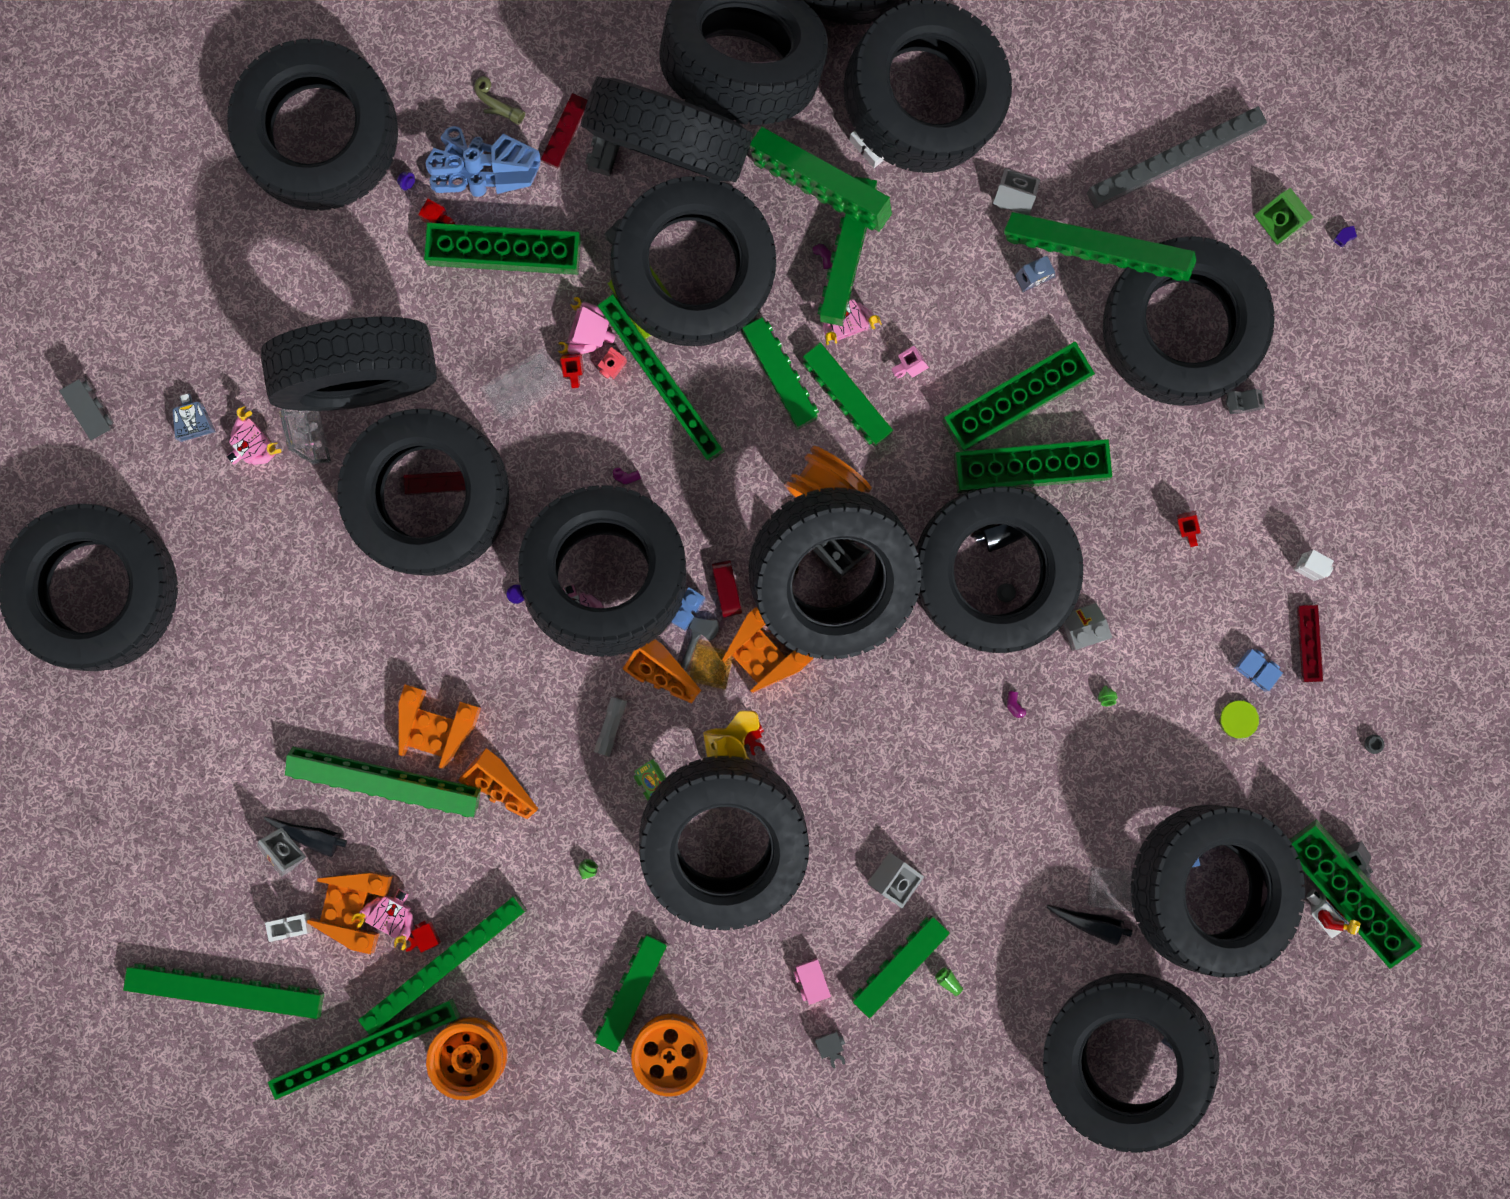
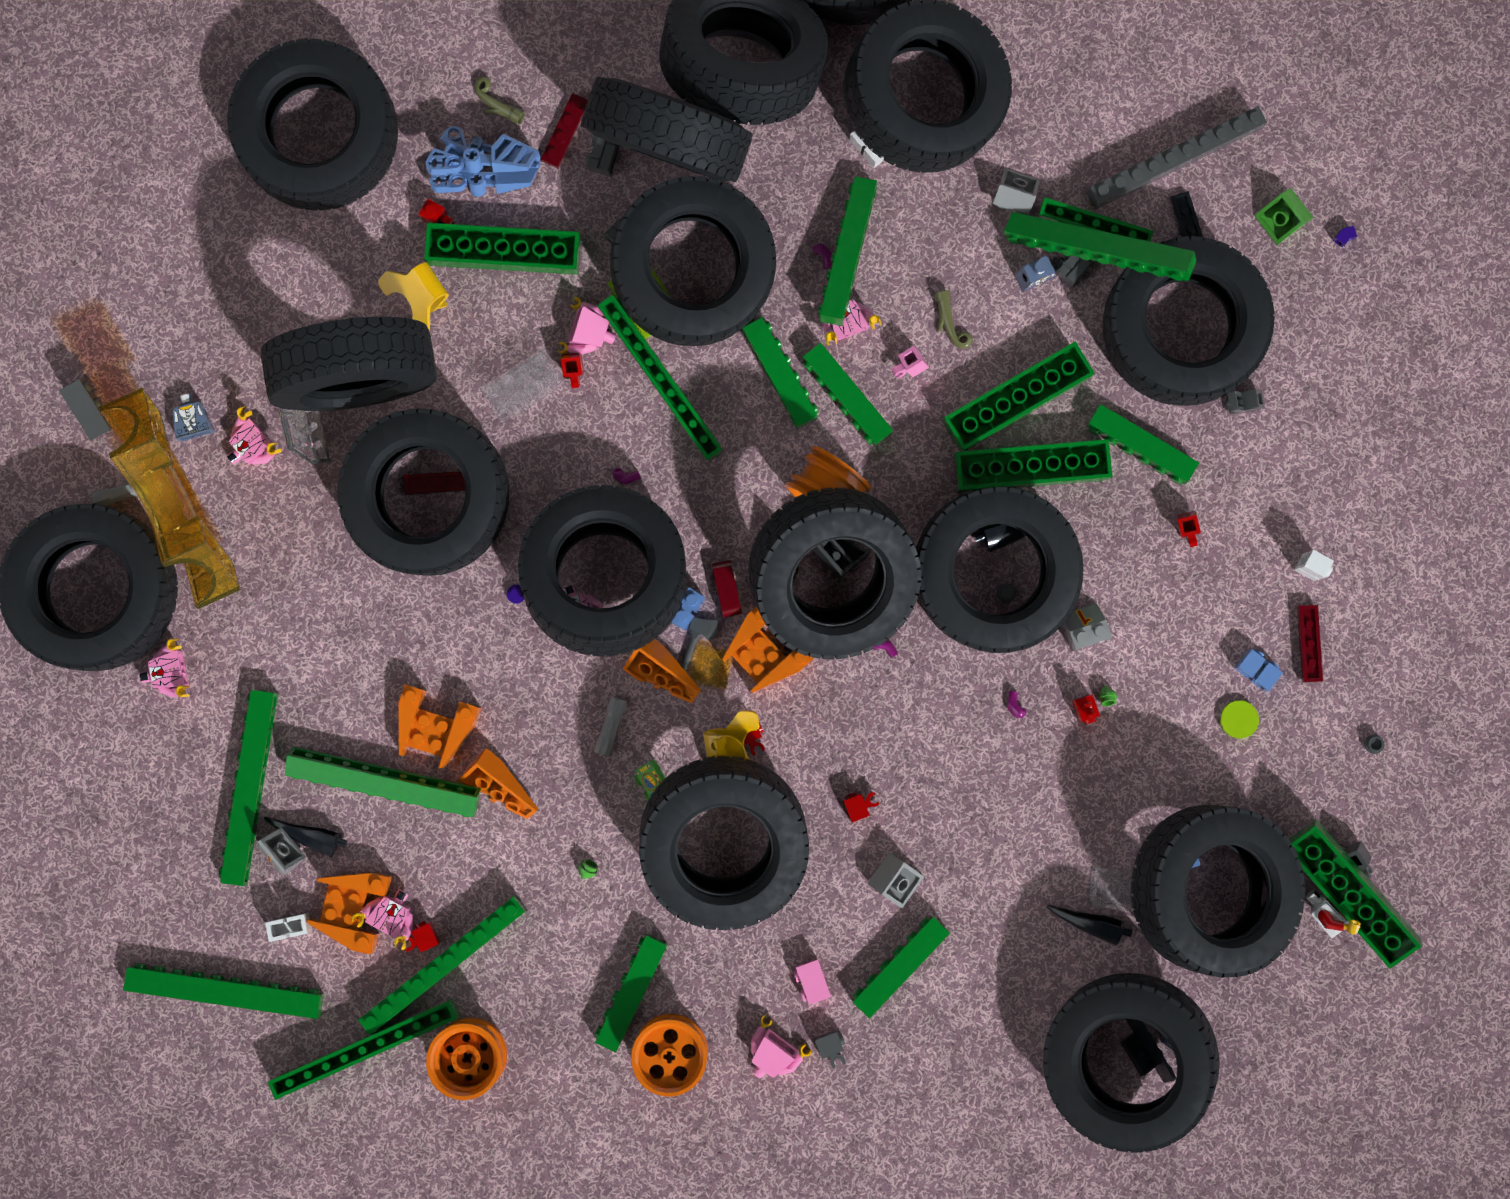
dark purple plate [397,172,415,190] -> none
coral brick [598,347,627,379] -> none
green brick [750,127,892,232] -> none
bright green cone [935,967,963,996] -> none
none -> light grey axle [91,476,153,507]
none -> clear yellow piece [99,387,241,609]
none -> bright pink torso [140,638,189,697]
none -> green brick [218,690,278,886]
none -> yellow piece [378,262,449,332]
none -> bright pink torso [751,1015,812,1078]
none -> red brick [843,792,880,823]
none -> magenta arm [874,639,898,658]
none -> olive plant [934,290,973,349]
none -> green brick [1037,197,1154,242]
none -> dark grey brick [1055,256,1095,288]
none -> red brick [1072,694,1100,725]
none -> green brick [1086,404,1199,485]
none -> black bracket [1120,1018,1177,1083]
none -> black tile [1170,191,1204,239]

